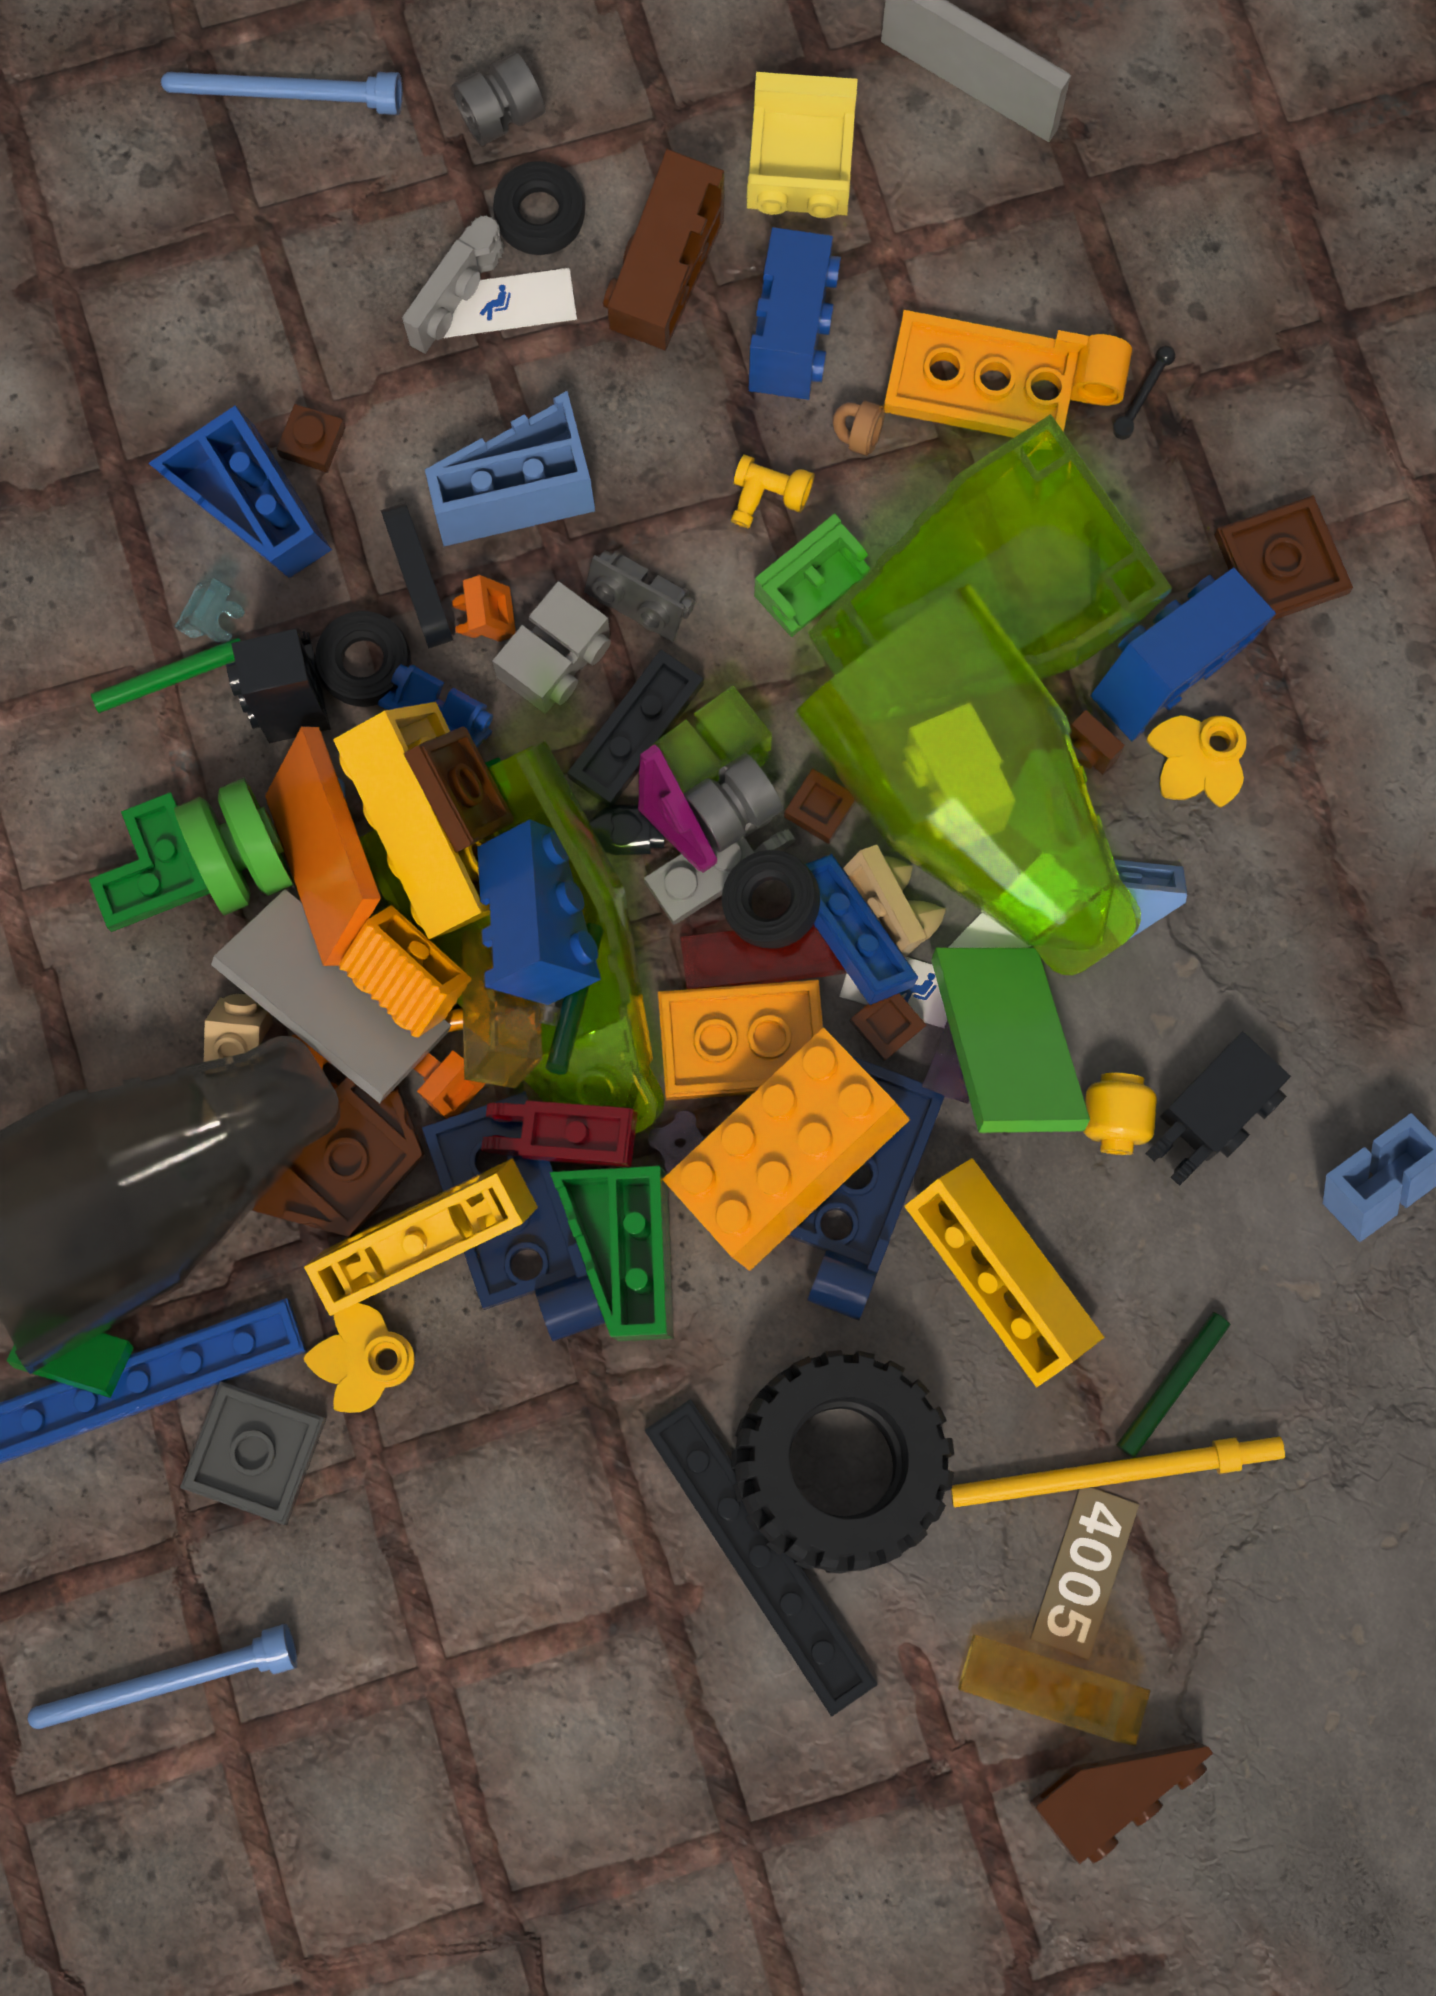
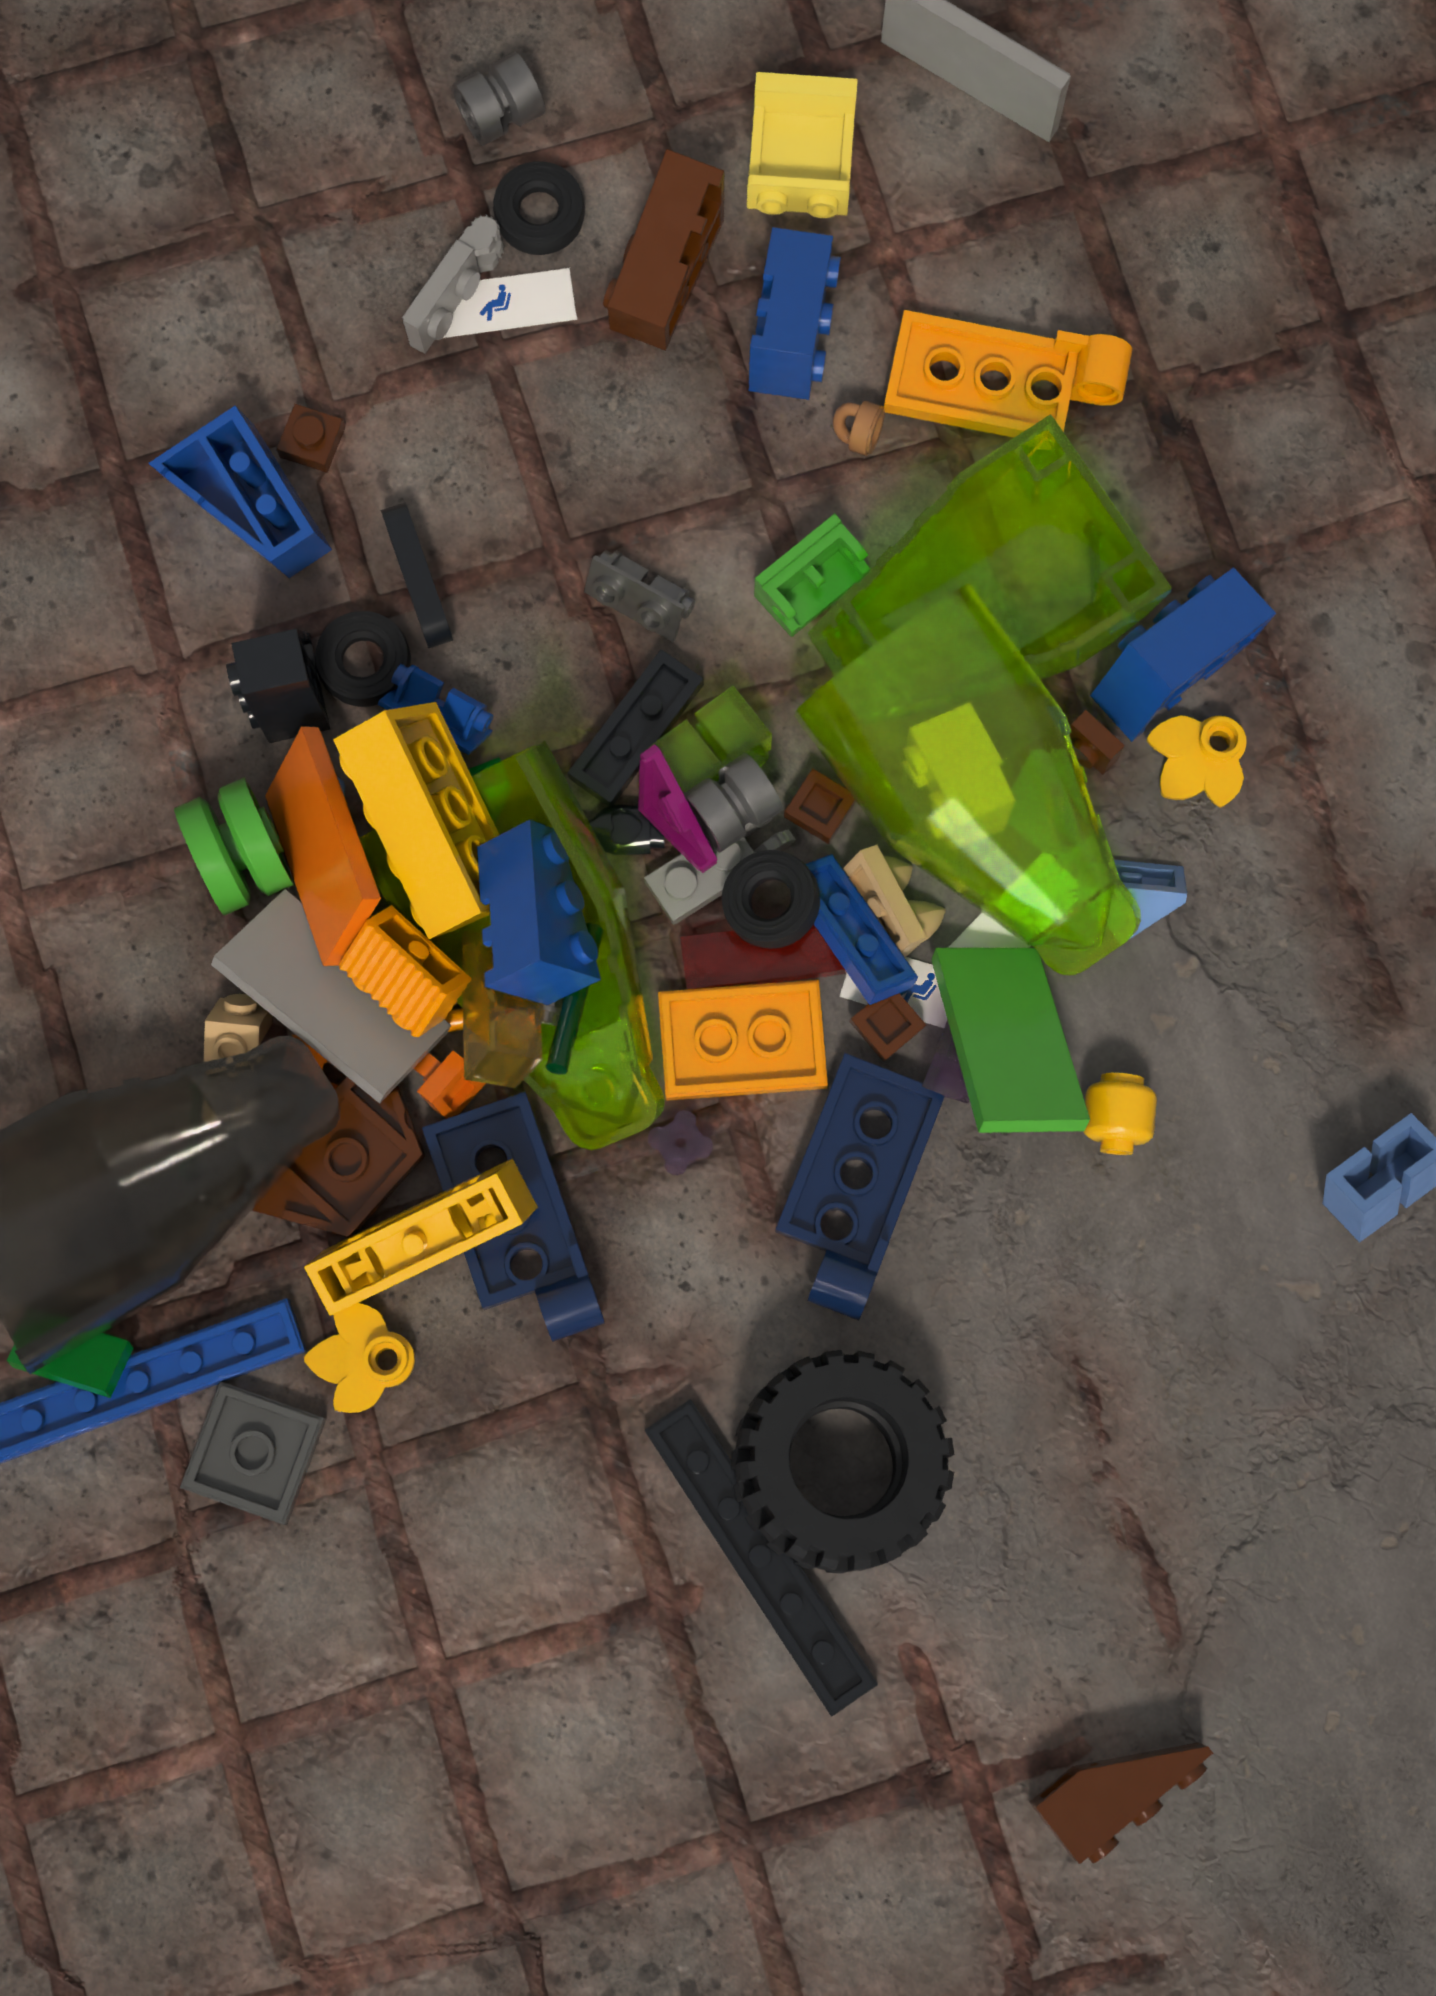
medium blue piece [27,1624,297,1729] -> none
green plate [89,792,210,932] -> none
green bar [91,637,241,713] -> none
medium blue piece [161,72,402,115] -> none
clear light blue tile [174,578,245,642] -> none
reddish brown tile [403,726,514,853] -> none
medium blue wedge [425,391,595,546] -> none
orange tile [452,575,516,642] -> none
dark red hinge [481,1100,638,1167] -> none
light grey piece [492,581,611,714] -> none
green wedge [550,1166,674,1341] -> none
light orange brick [662,1027,910,1271] -> none
yellow piece [731,454,814,528] -> none
yellow brick [904,1158,1105,1388] -> none
yellow bar [950,1436,1285,1508] -> none
clear yellow slope [958,1634,1151,1746] -> none
dark tan sticker [1030,1487,1139,1660] -> none
black hinge [1113,345,1176,440] -> none
dark green bar [1116,1312,1231,1458] -> none
black hinge [1145,1031,1291,1186] -> none
reddish brown tile [1214,495,1353,621] -> none

